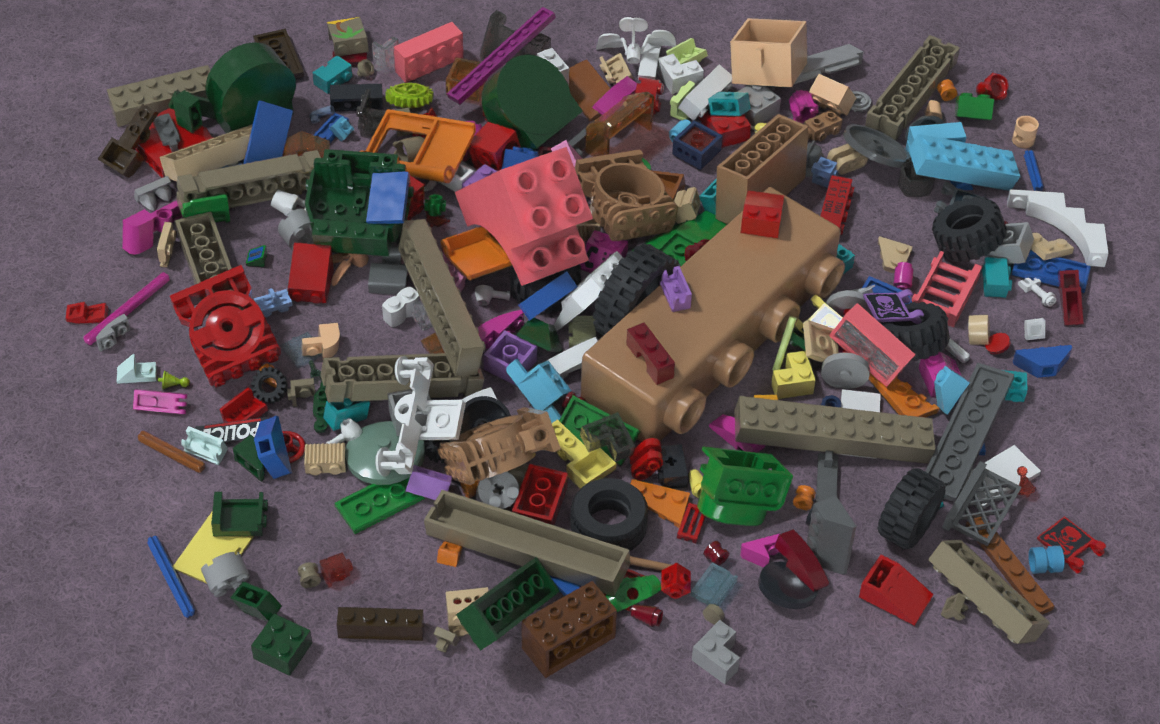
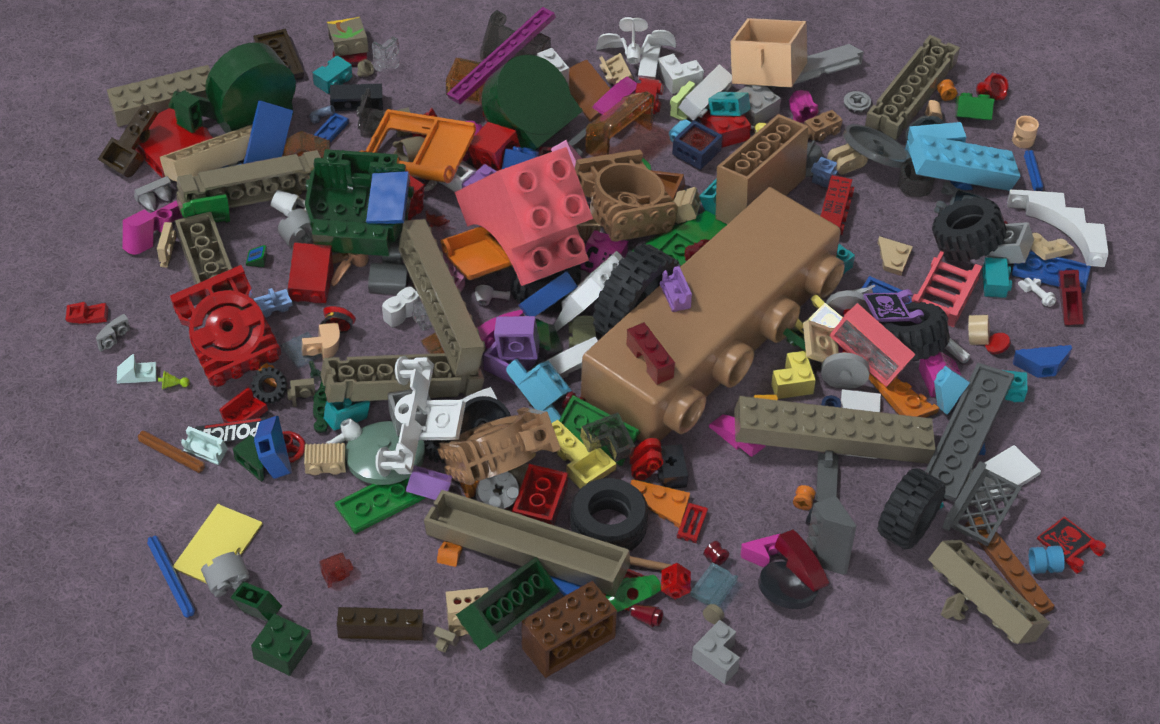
dark pink axle [83,272,170,345] -> none
dark pink hinge [133,389,187,414] -> none
dark grey hinge [153,113,180,152] -> none
dark green panel [211,492,268,536] -> none
dark tan wheel [297,562,321,588] -> none
medium azure tile [329,116,354,141] -> none
lime gear [386,83,433,108] -> none
coral brick [394,22,464,83] -> none
green gear [424,194,446,216] -> none
yellowish green bracket [666,38,708,64] -> none
light yellow cone [688,469,703,498] -> none
green brick [697,446,793,526] -> none
red slope [740,190,785,238] -> none
yellowish green bar [772,316,797,371] -> none
light nougat brick [809,74,856,116] -> none
red slope [859,554,934,626] -> none
dark pink brick [893,262,914,290] -> none
clear red piece [1017,466,1037,497] -> none
white tile [1024,318,1045,340] -> none
none -> red piece [320,306,356,333]
none -> medium lavender brick [494,316,540,360]

